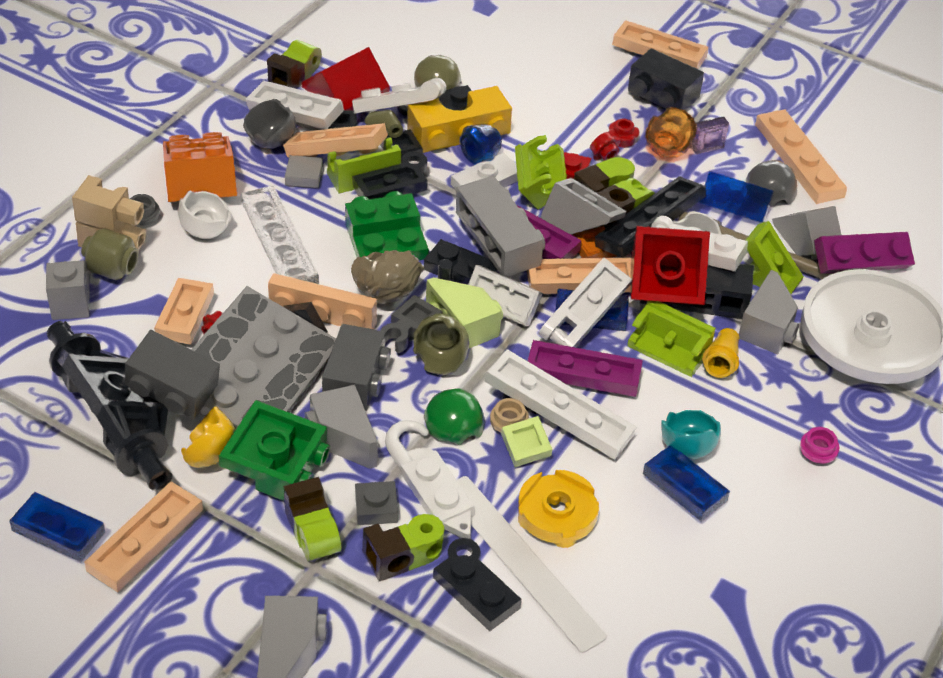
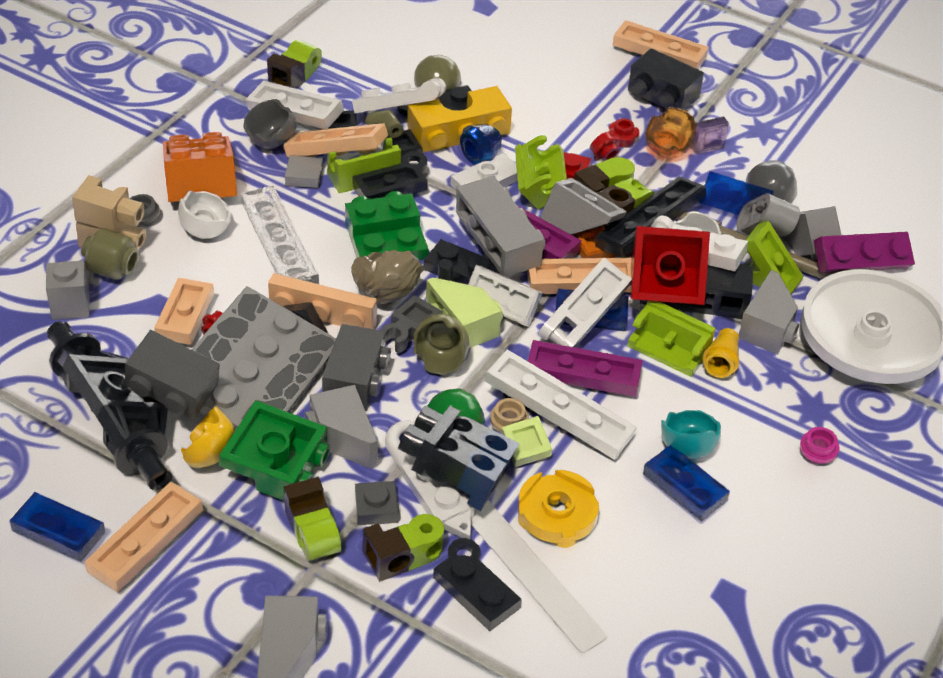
red slope [301,47,390,111] -> none
light nougat plate [755,109,847,204] -> none
none -> black hips [398,406,520,511]
none -> light grey beam [736,193,800,238]

